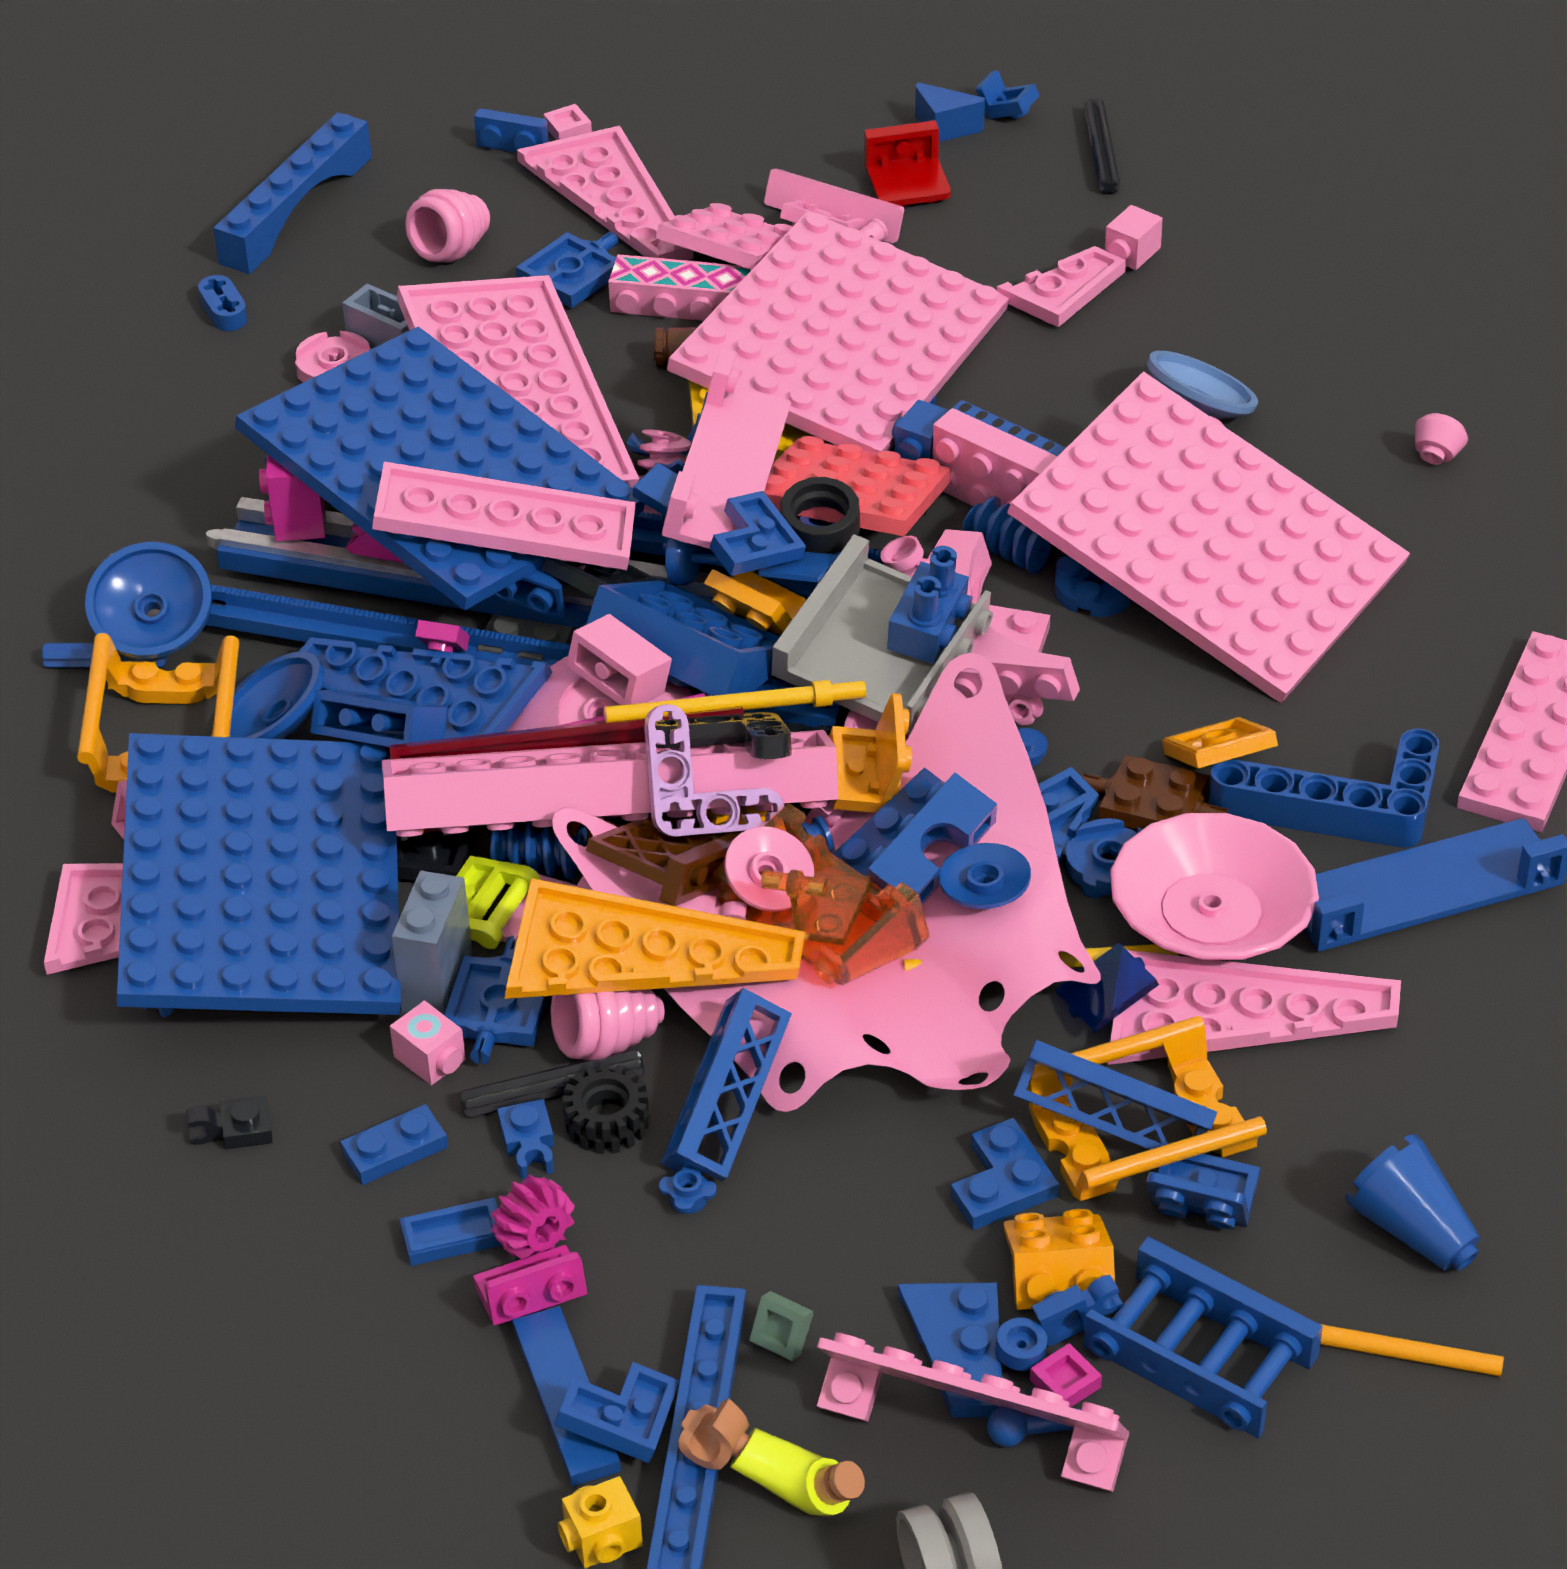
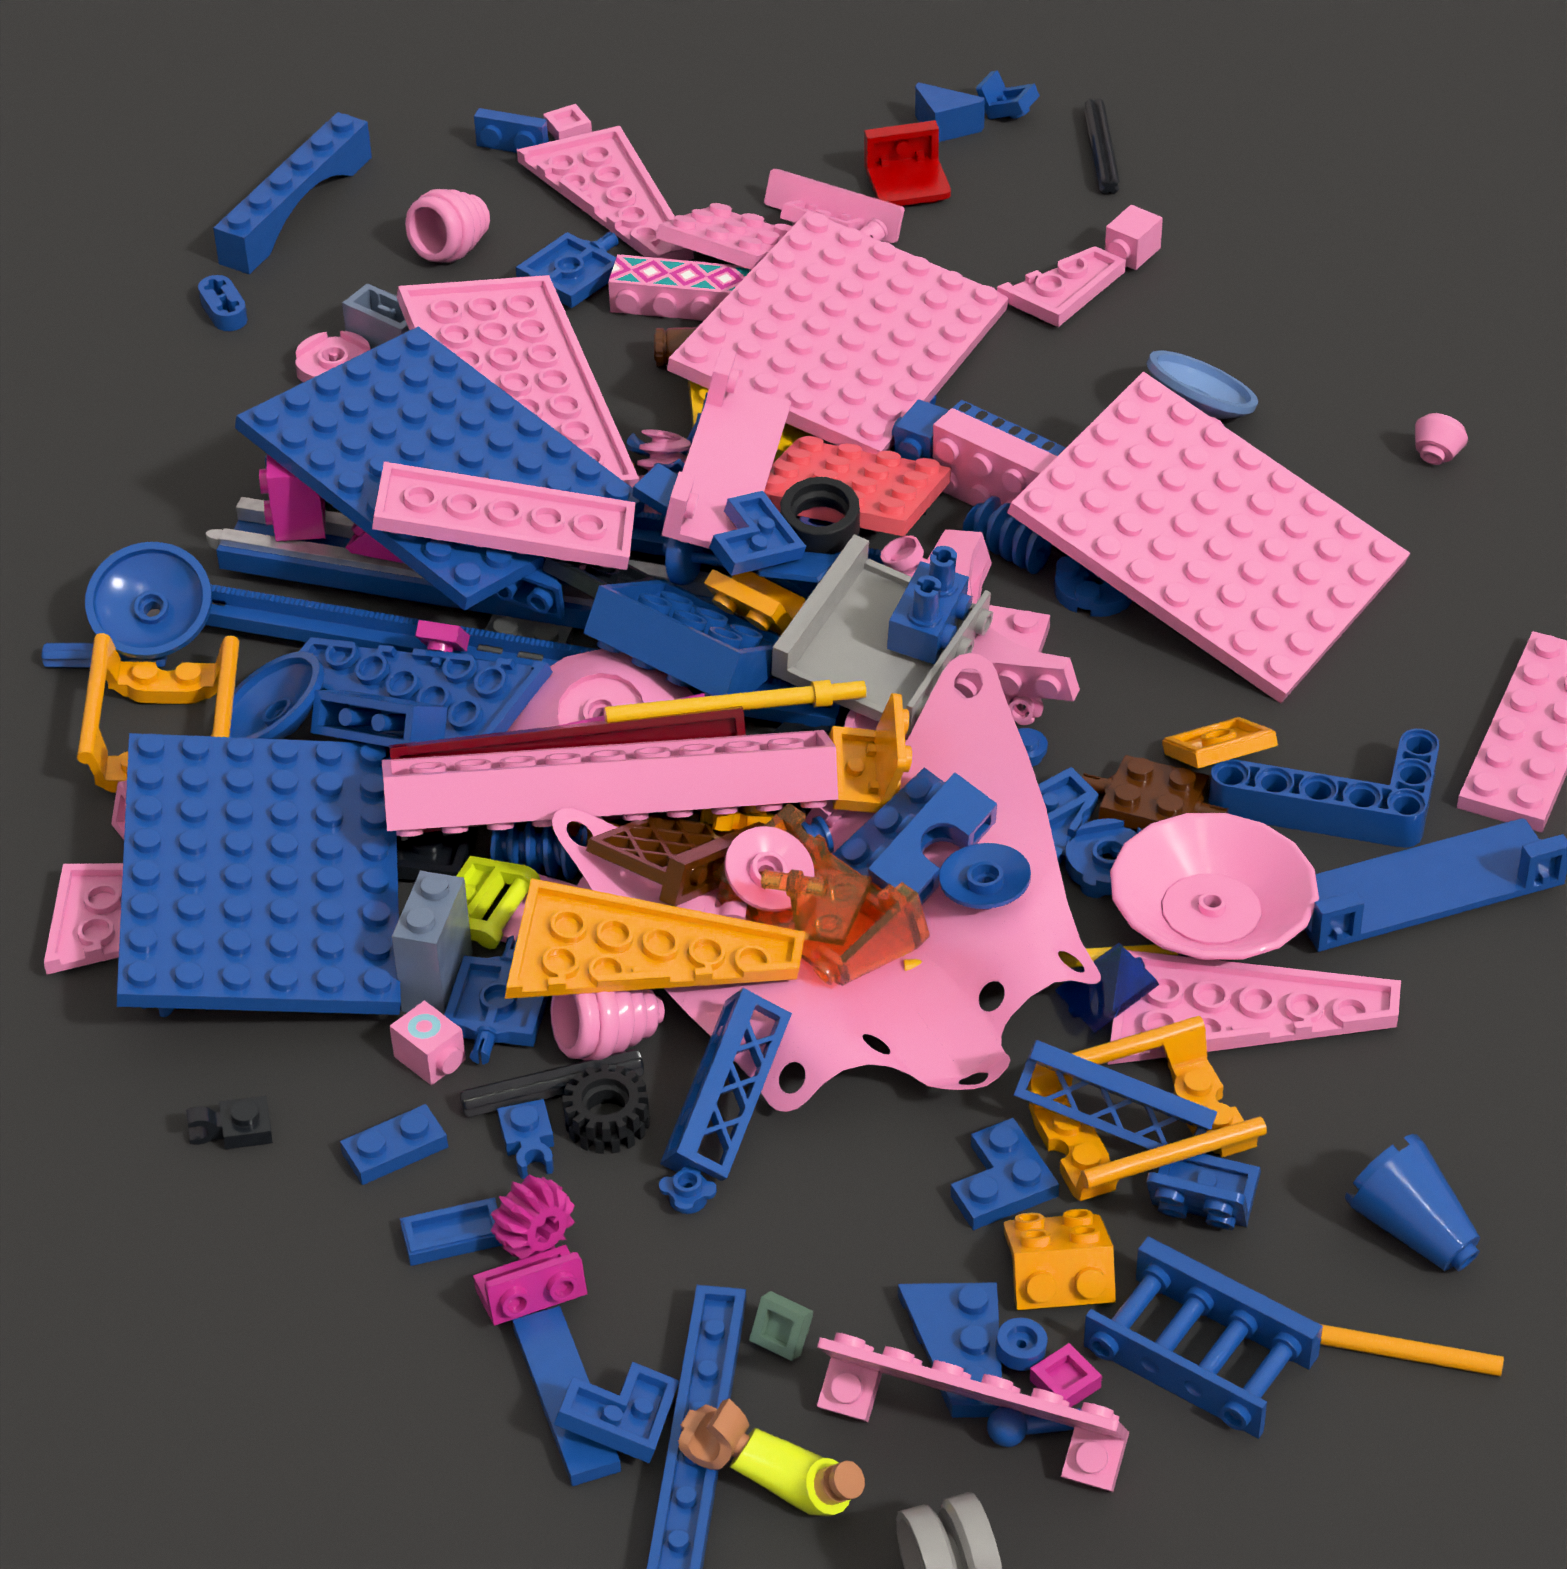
yellow brick [557,1476,643,1568] -> none
bright pink brick [566,614,672,705] -> none
lavender beam [644,704,784,836] -> none
black beam [655,712,792,759] -> none
blue plate [1032,1274,1123,1347] -> none

